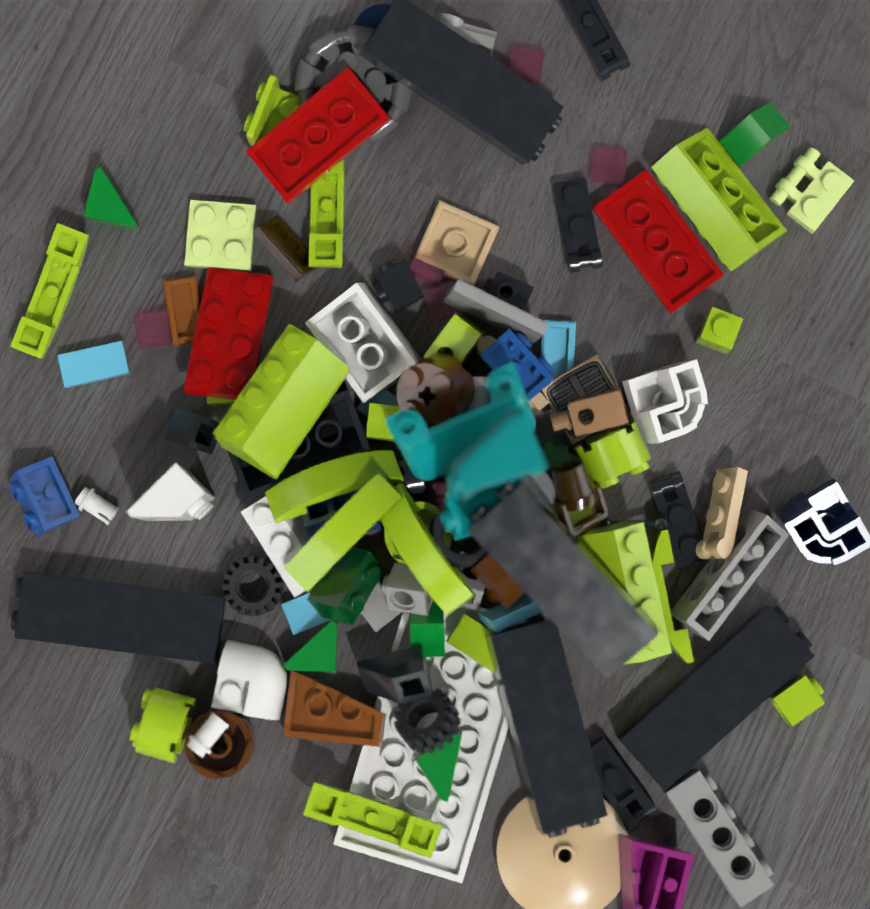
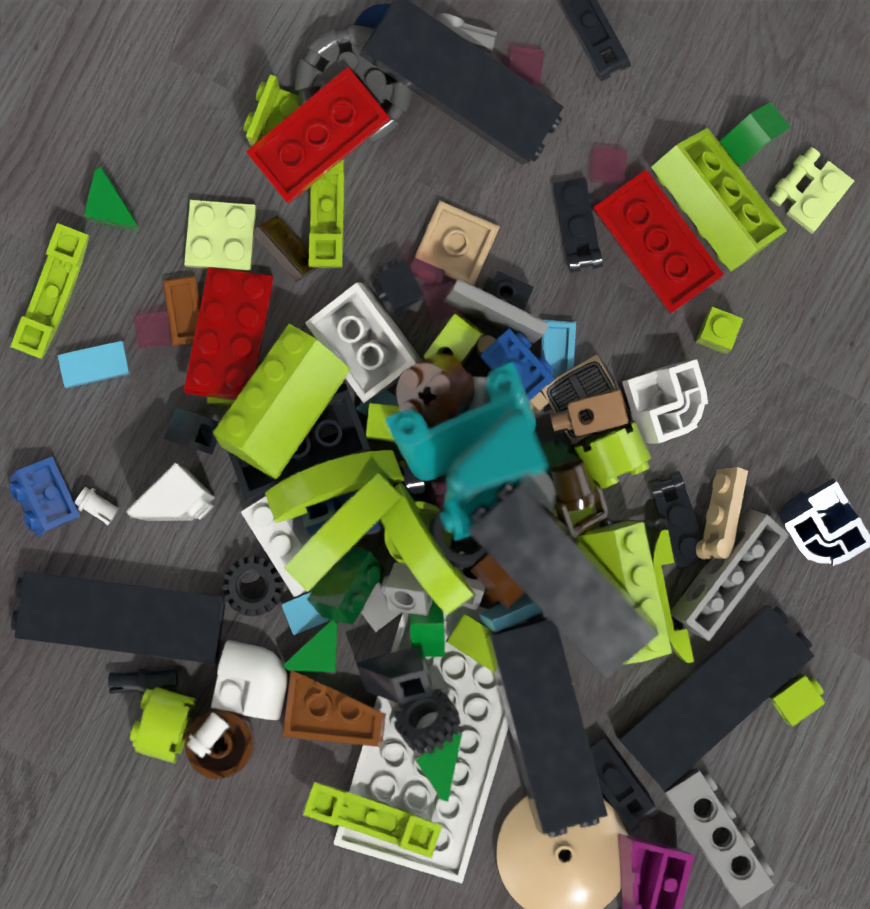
none -> black pin [108,668,178,695]

